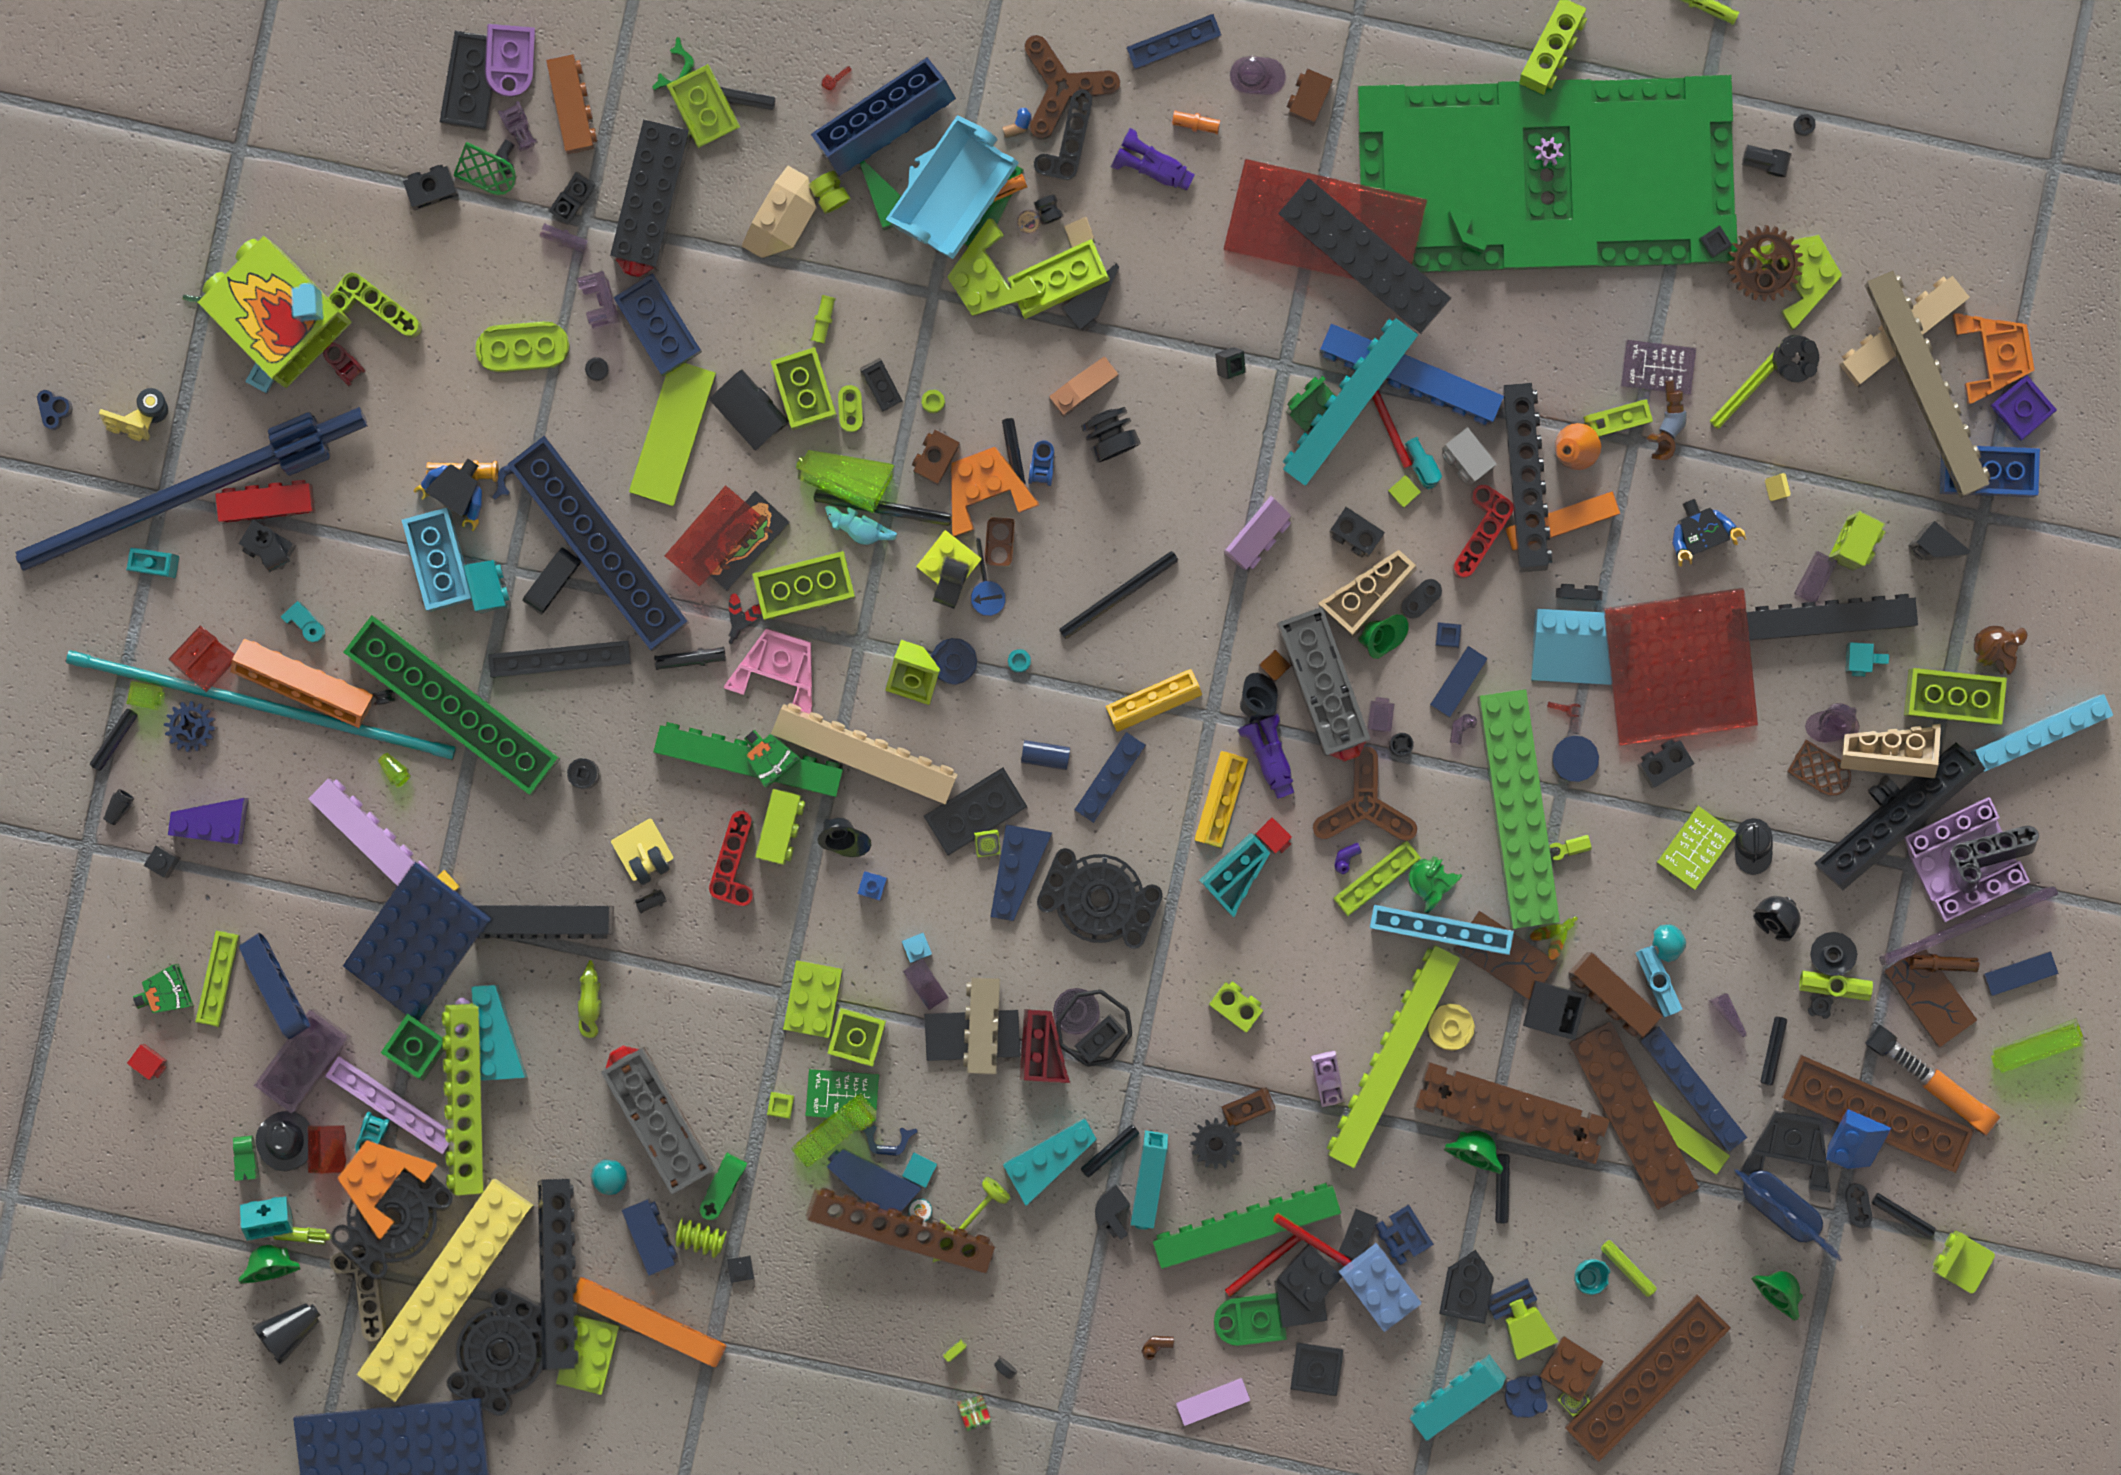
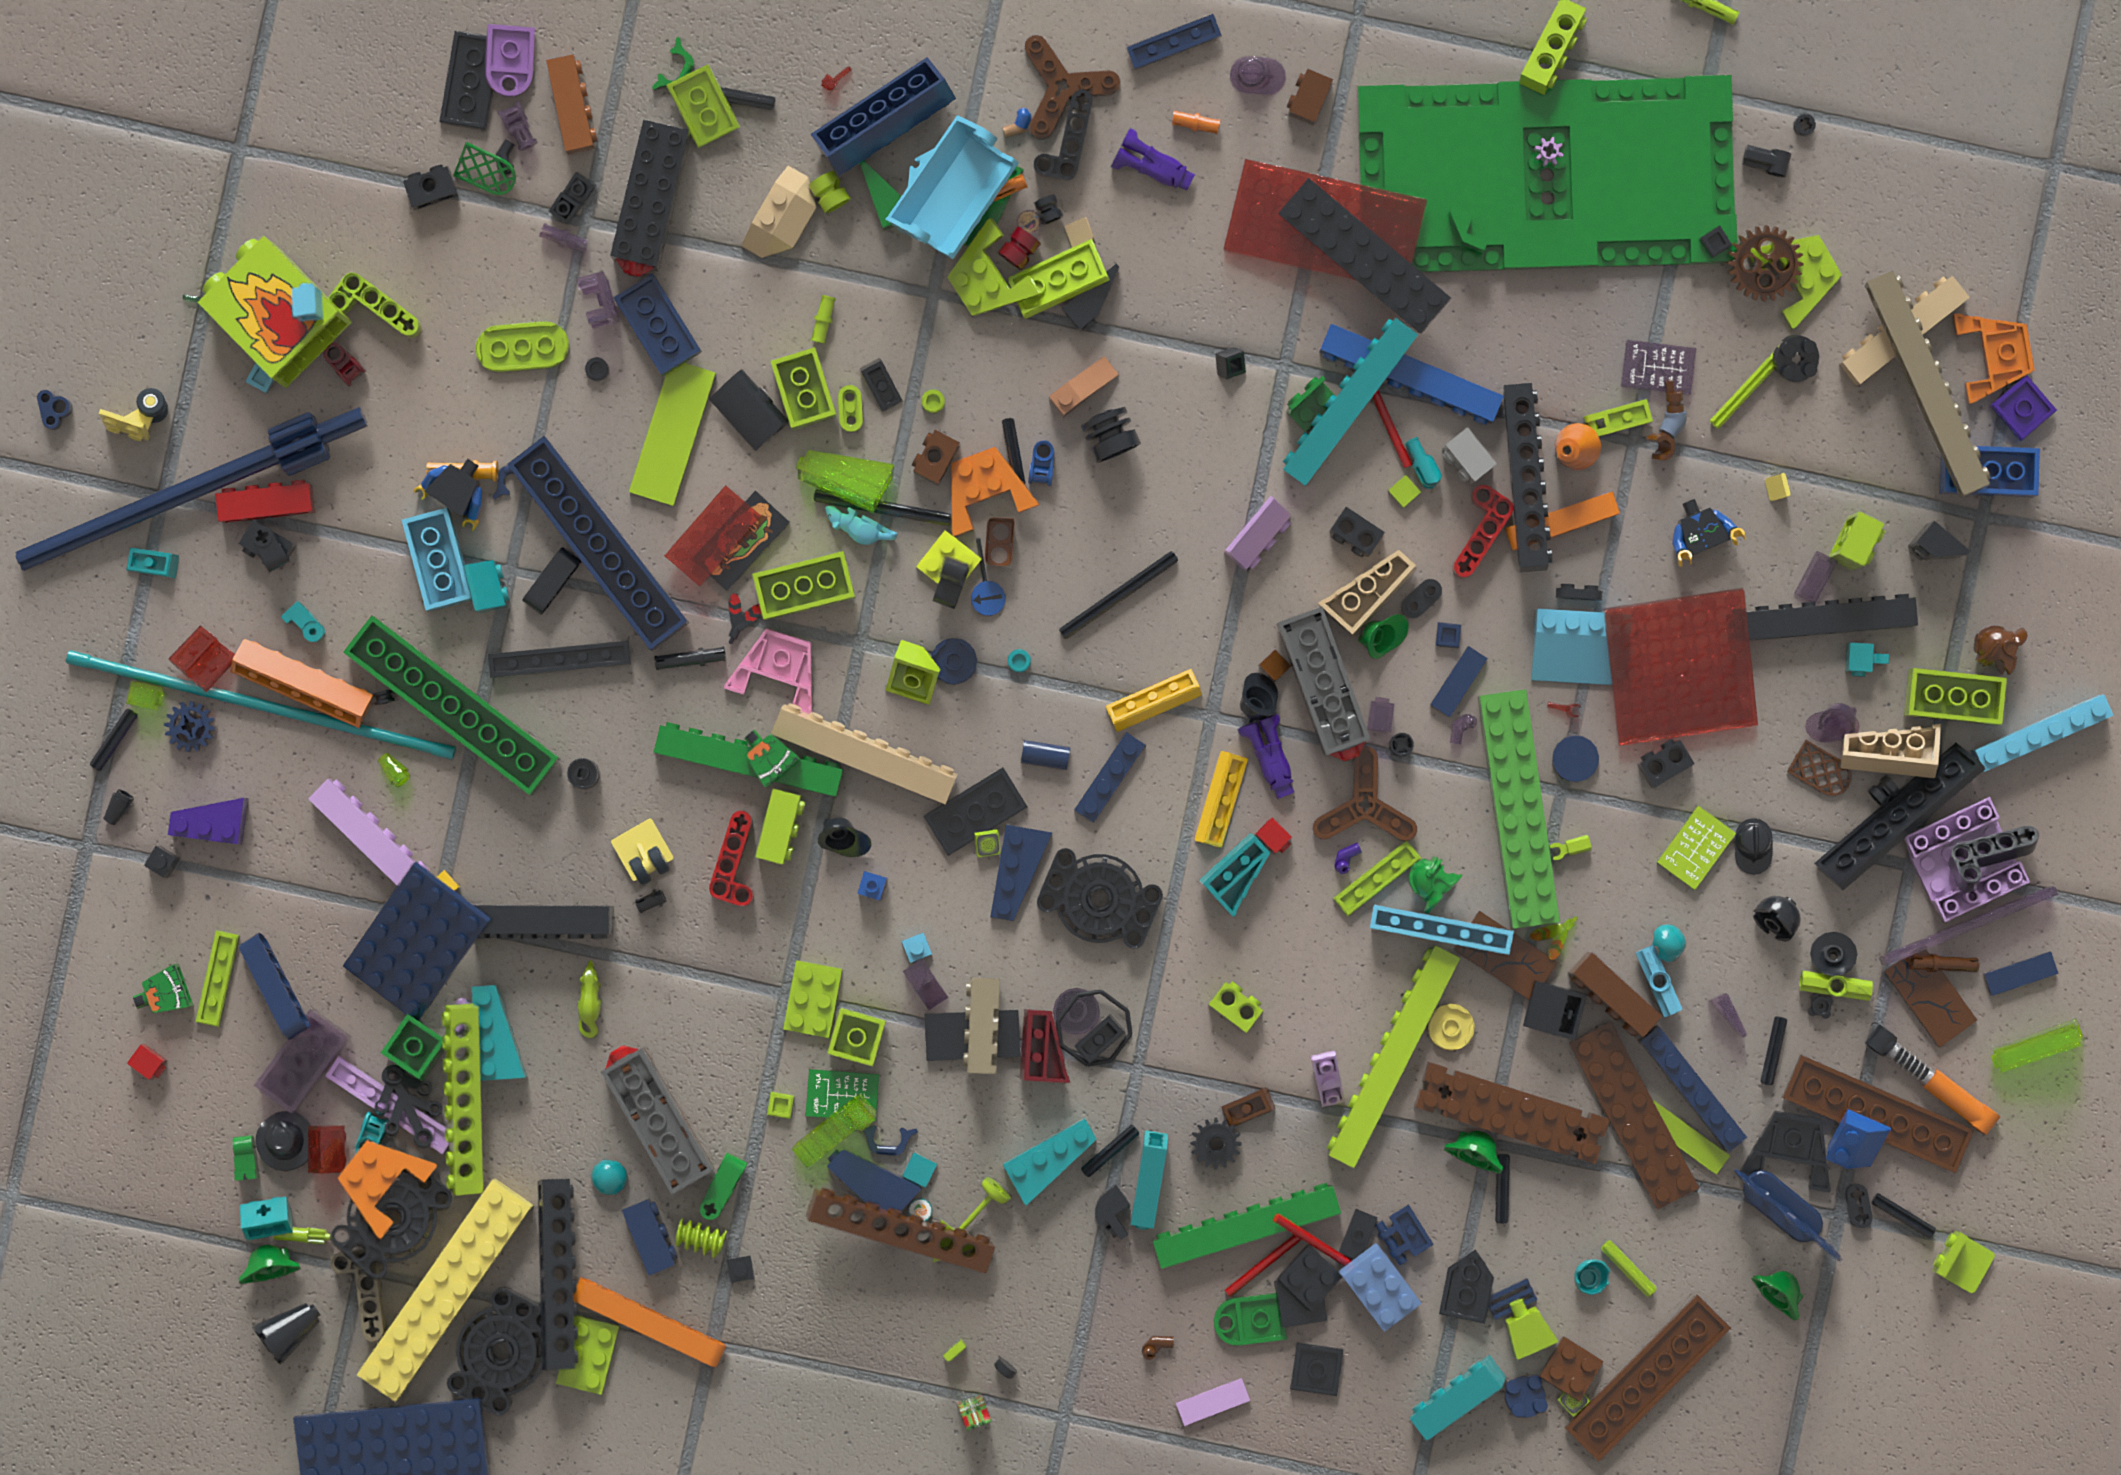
none -> black plant [374,1065,442,1149]
none -> dark red wheel [998,226,1041,271]

